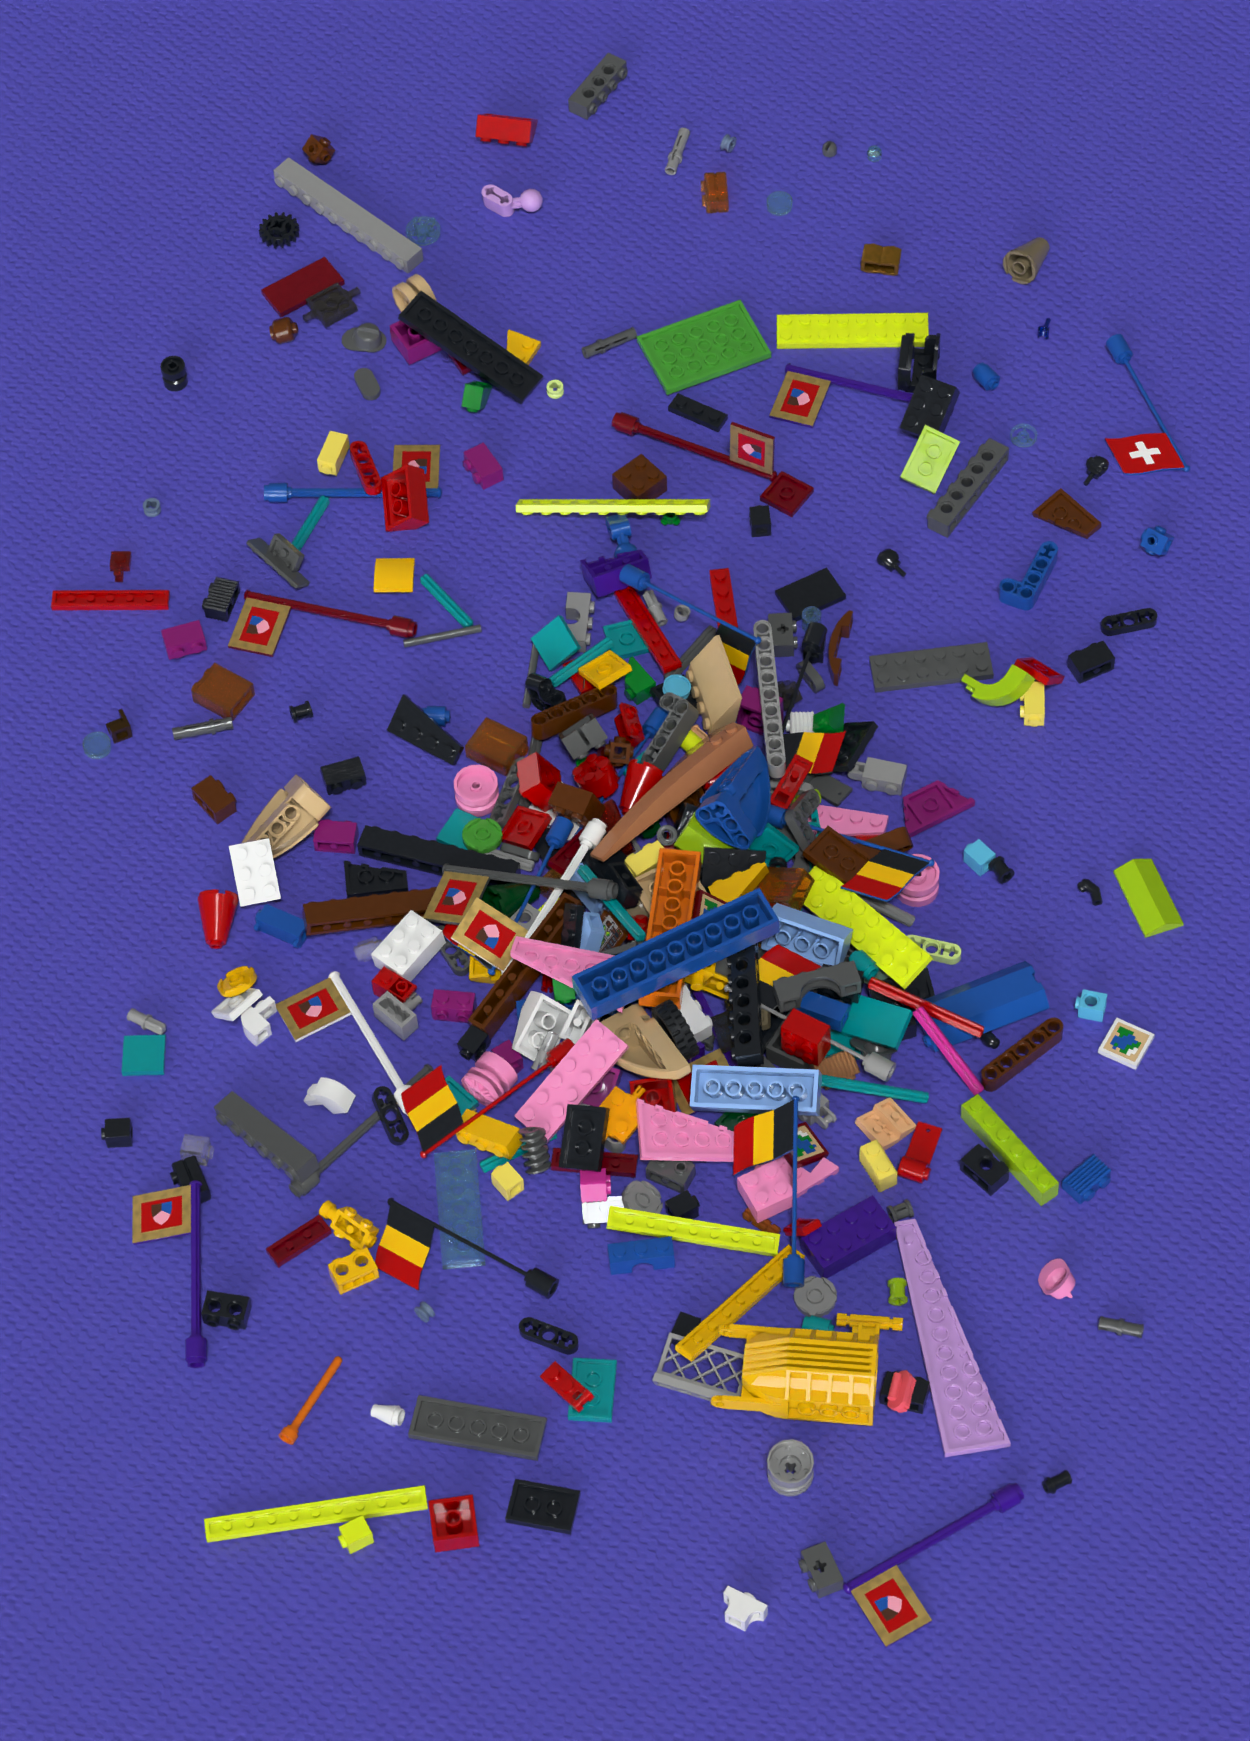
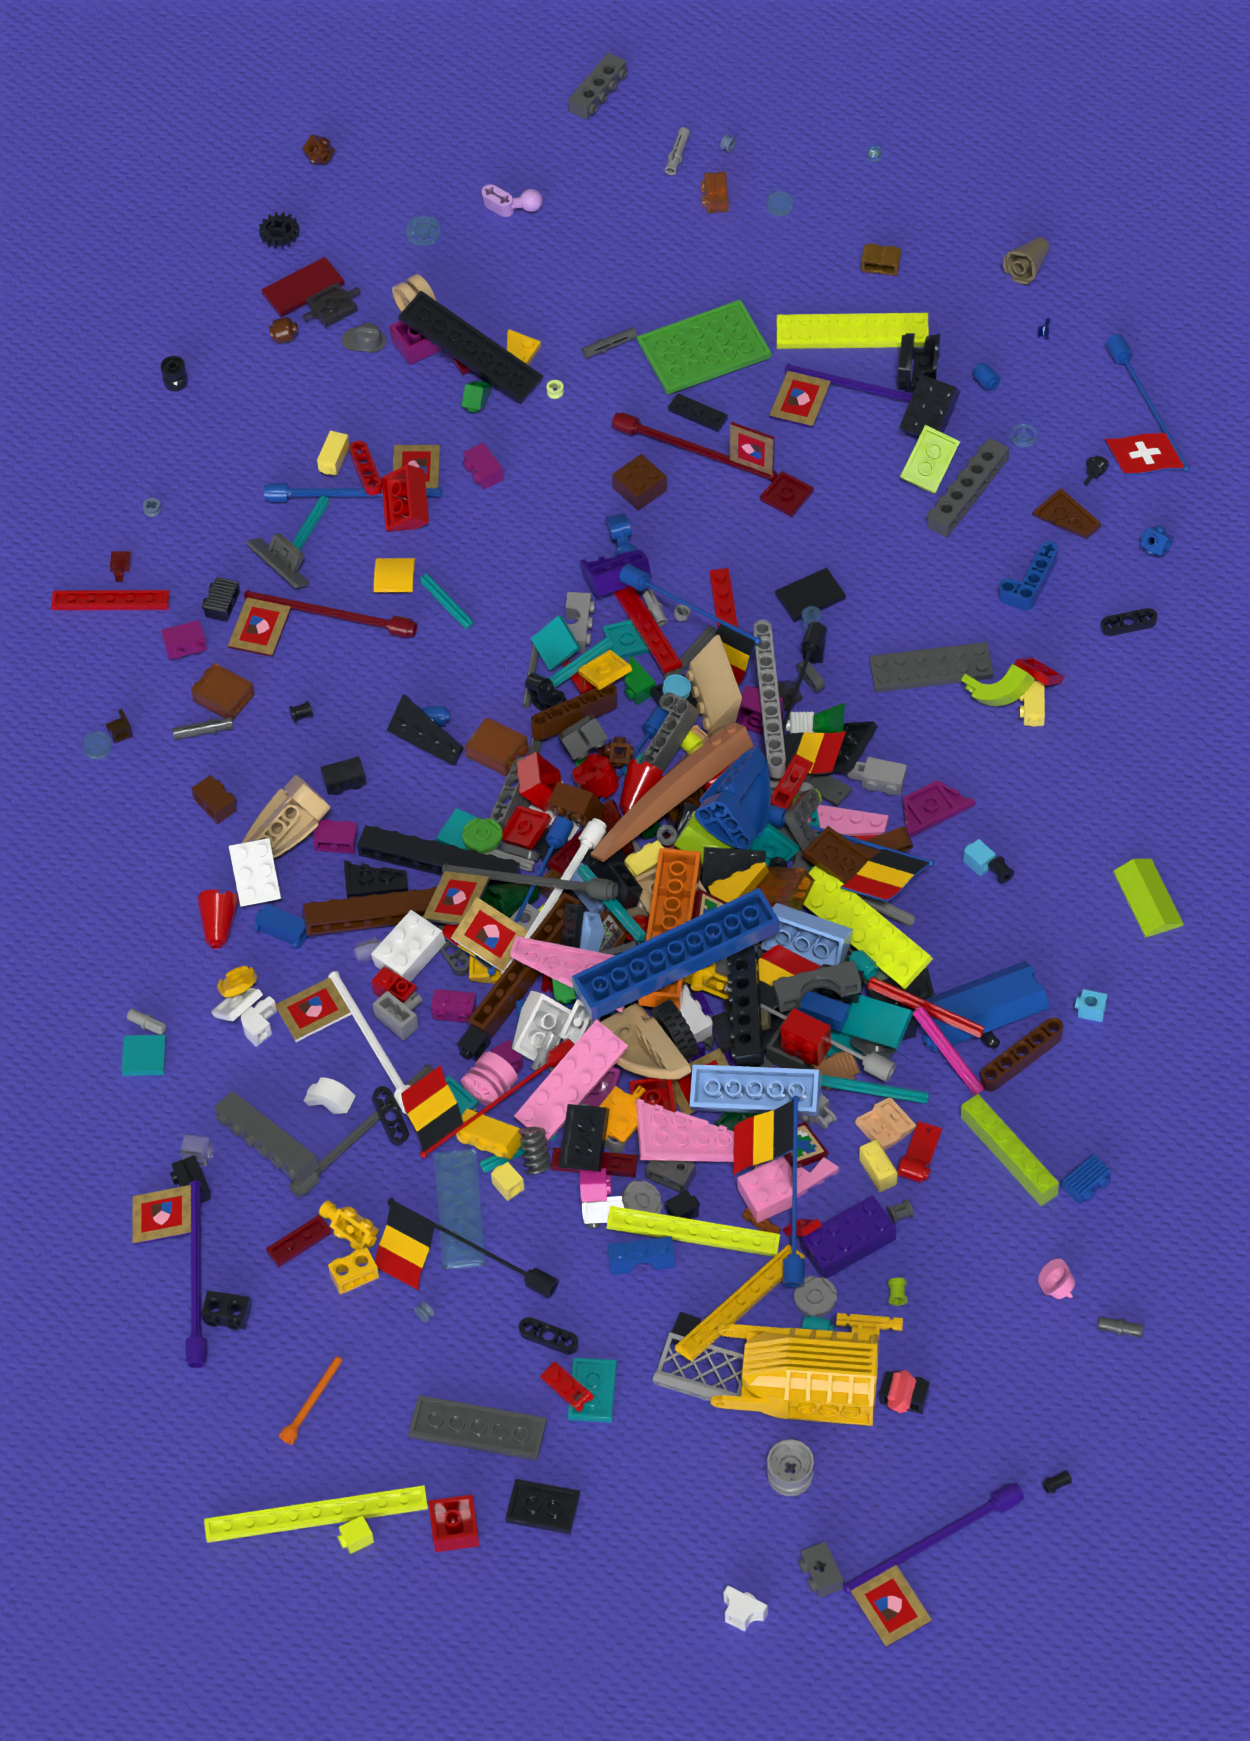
black brick [101,1118,133,1148] -> none
light grey brick [273,158,423,273] -> none
dark grey tile [354,368,381,400] -> none
white cone [371,1404,405,1427] -> none
dark grey bar [403,624,482,648] -> none
bright pink wheel [454,764,499,817] -> none
red slope [475,113,538,146] -> none
neon yellow plate [516,499,711,515] -> none
red bracket [614,702,645,748] -> none
green plate [661,513,680,525] -> none
black brick [749,505,771,537] -> none
dark grey brick [768,613,798,657] -> none
dark grey hinge [822,141,837,157] -> none
reddish brown slope [828,610,853,686] -> none
black piece [877,549,906,577] -> none
lavender wing [894,1219,1011,1457] -> none
bright pink wheel [897,854,940,907] -> none
yellowish green beam [907,935,961,965] -> none
black brick [960,1144,1009,1196] -> none
black brick [1067,641,1115,684] -> none
black arm [1077,879,1103,906] -> none
tile [1098,1018,1155,1070] -> none

